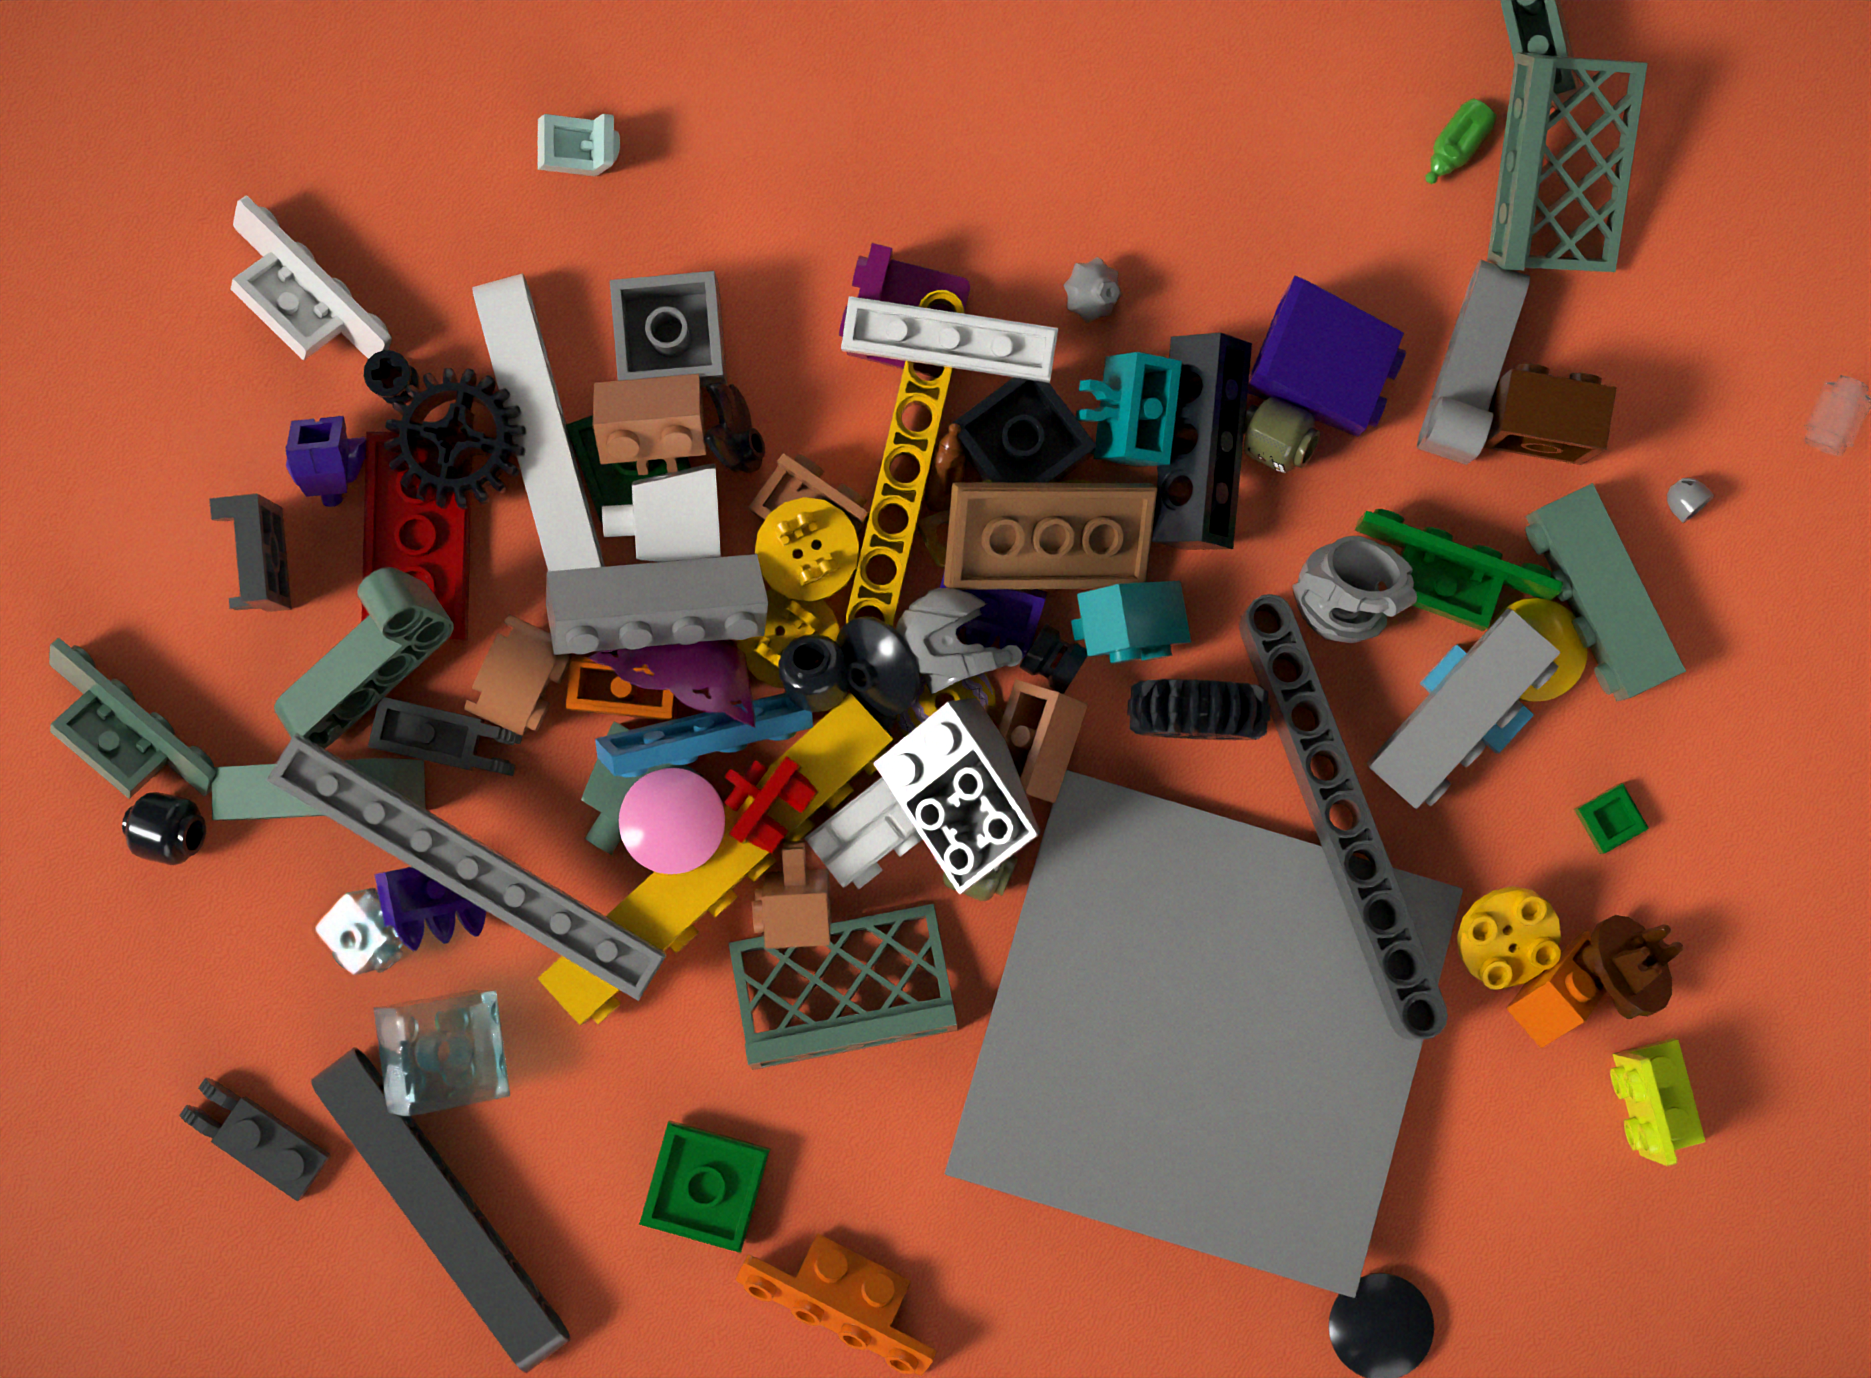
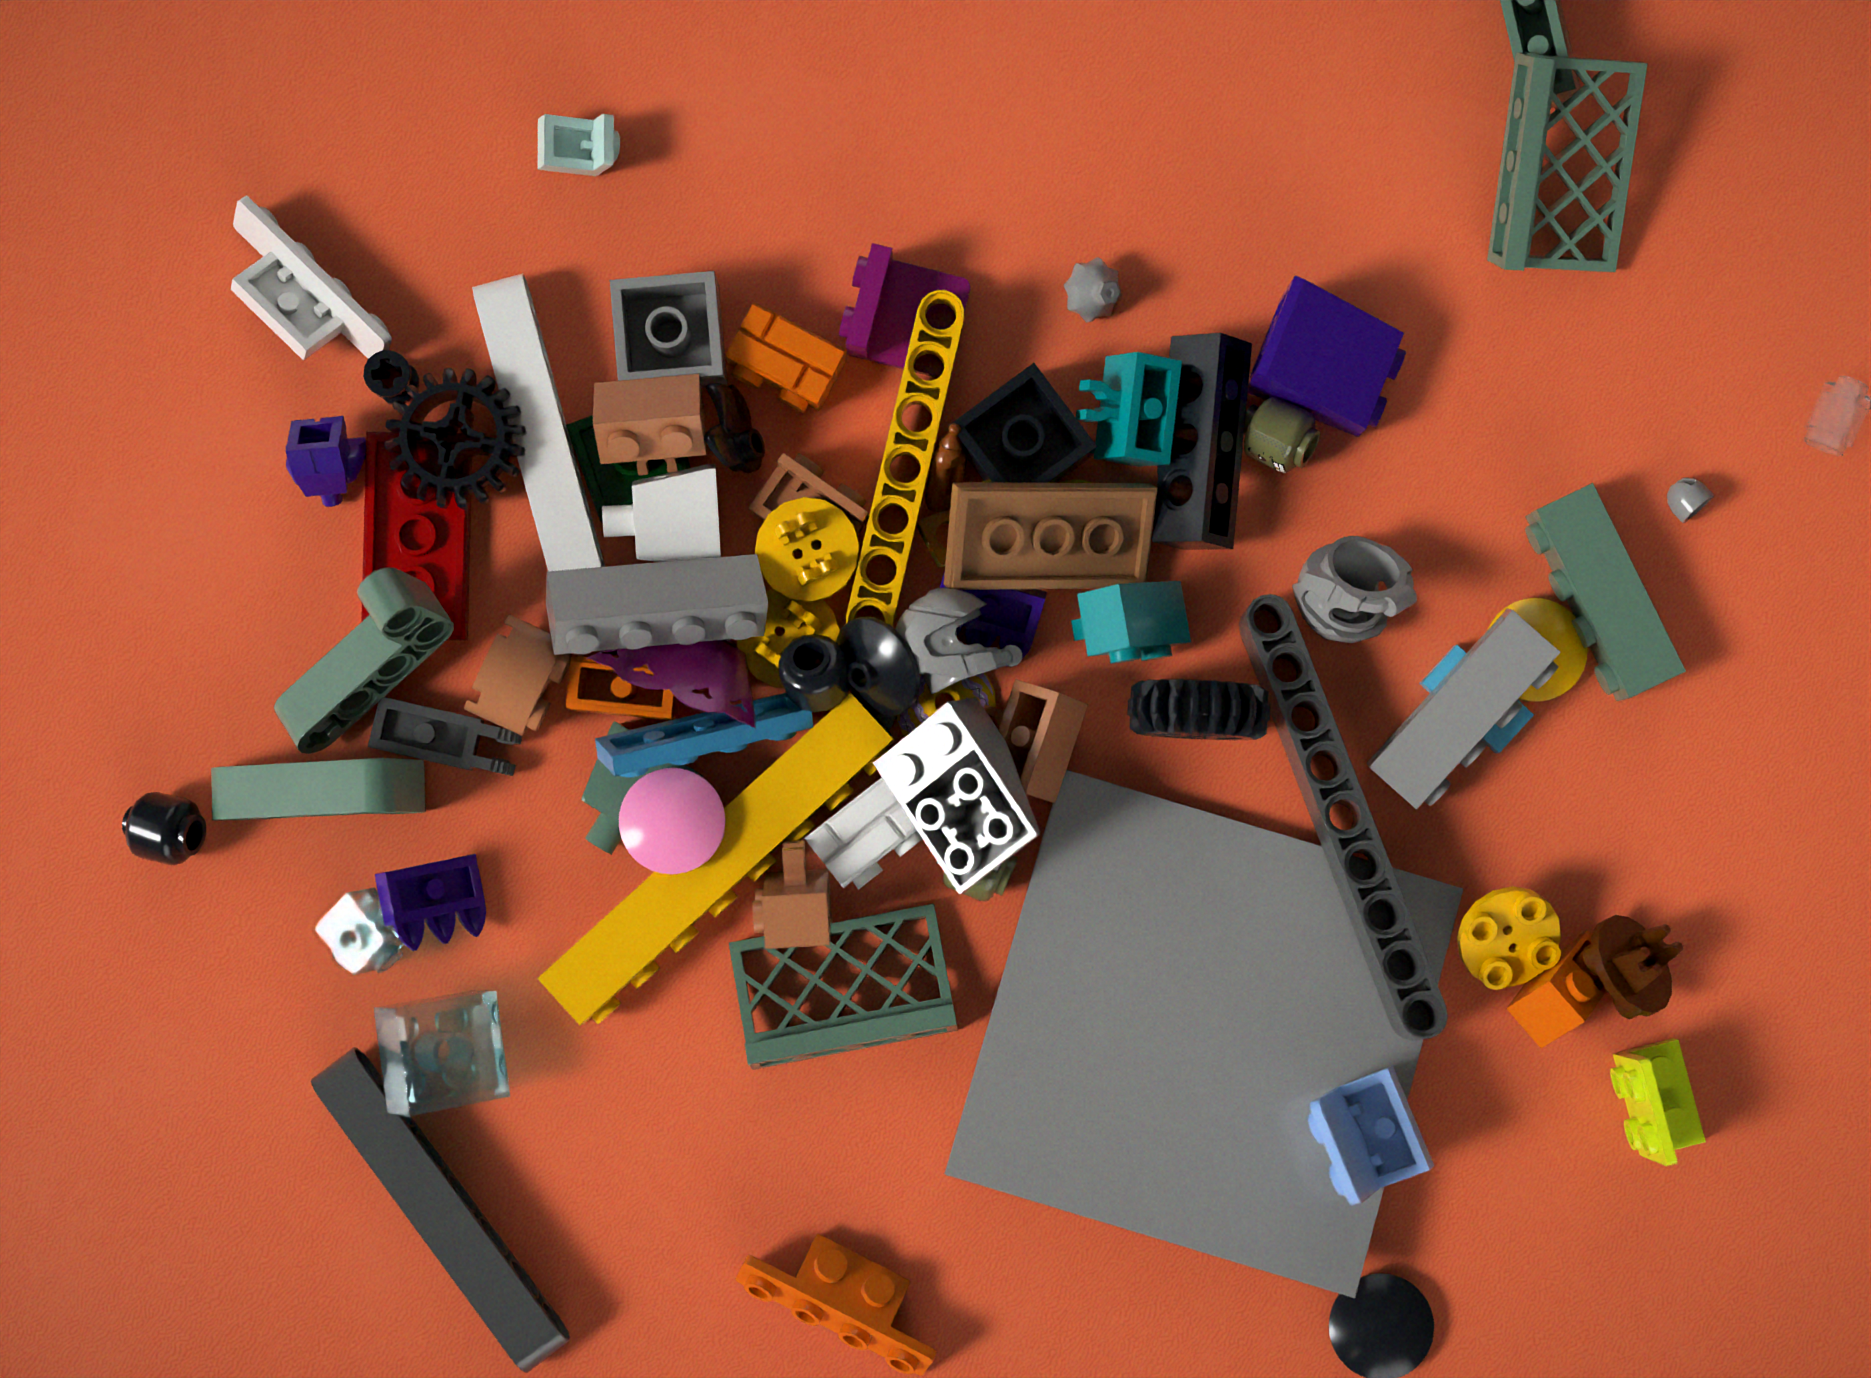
sand green bracket [49,638,216,799] -> none
dark grey hinge [179,1077,331,1201] -> none
dark grey piece [209,494,292,612] -> none
light grey tile [266,733,667,1001] -> none
green plate [639,1120,771,1253] -> none
red hips [724,756,819,854] -> none
white tile [841,296,1058,383] -> none
black wheel [1019,624,1088,694] -> none
green bracket [1355,509,1564,631] -> none
light grey beam [1416,260,1530,465] -> none
bright green piece [1425,98,1496,184] -> none
reddish brown brick [1483,364,1617,465] -> none
green tile [1574,783,1649,854] -> none
none -> orange brick [725,302,848,413]
none -> light blue bracket [1308,1066,1434,1206]

